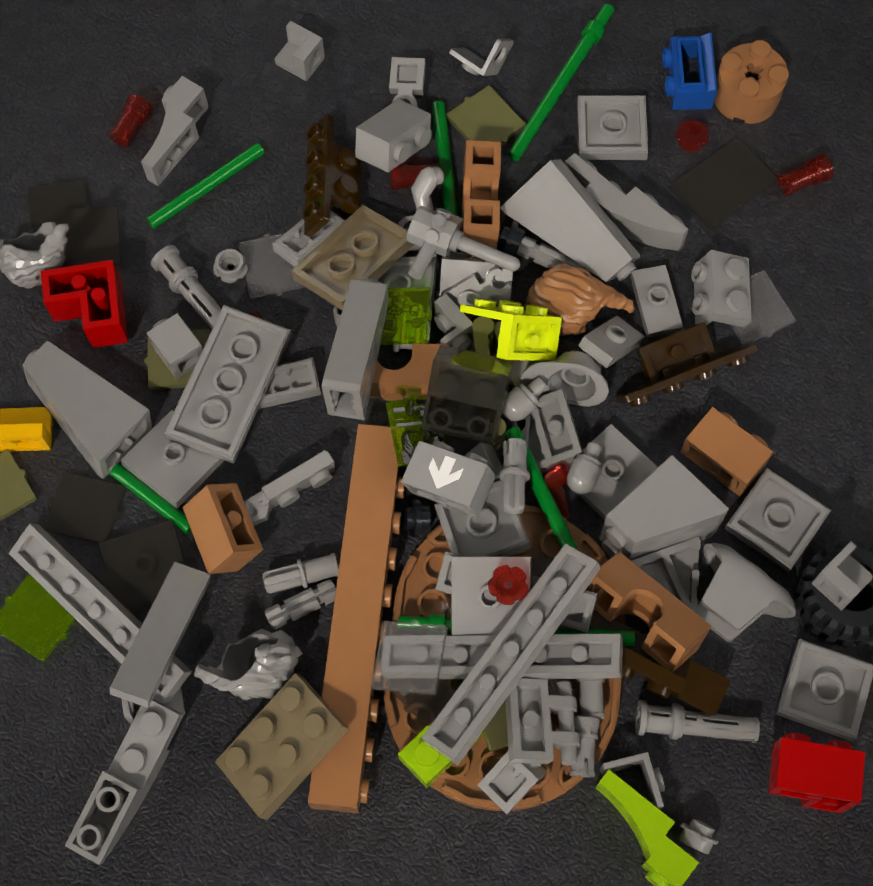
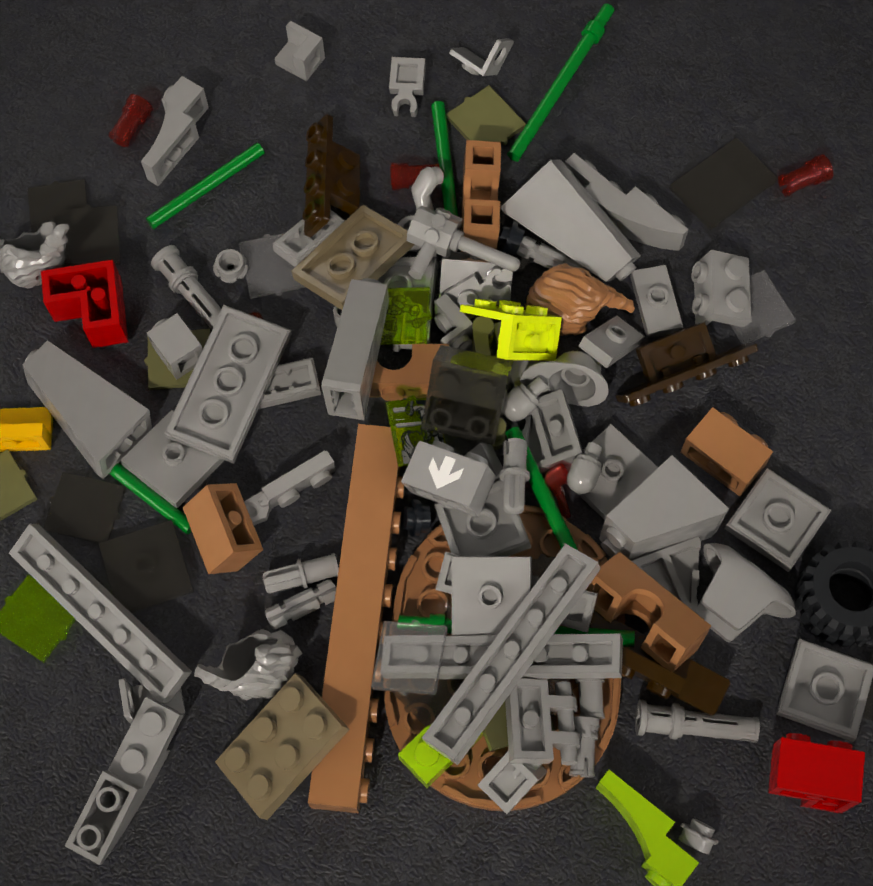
light grey tile [110,562,211,708] -> none
light grey brick [355,99,432,173] -> none
clear red plate [488,565,528,605] -> none
light grey plate [577,95,648,160] -> none
light grey bracket [599,752,665,810] -> none
blue window [662,33,718,110] -> none
clear red plate [675,120,709,152] -> none
medium nougat brick [714,40,789,124] -> none
light grey panel [811,541,873,611] -> none

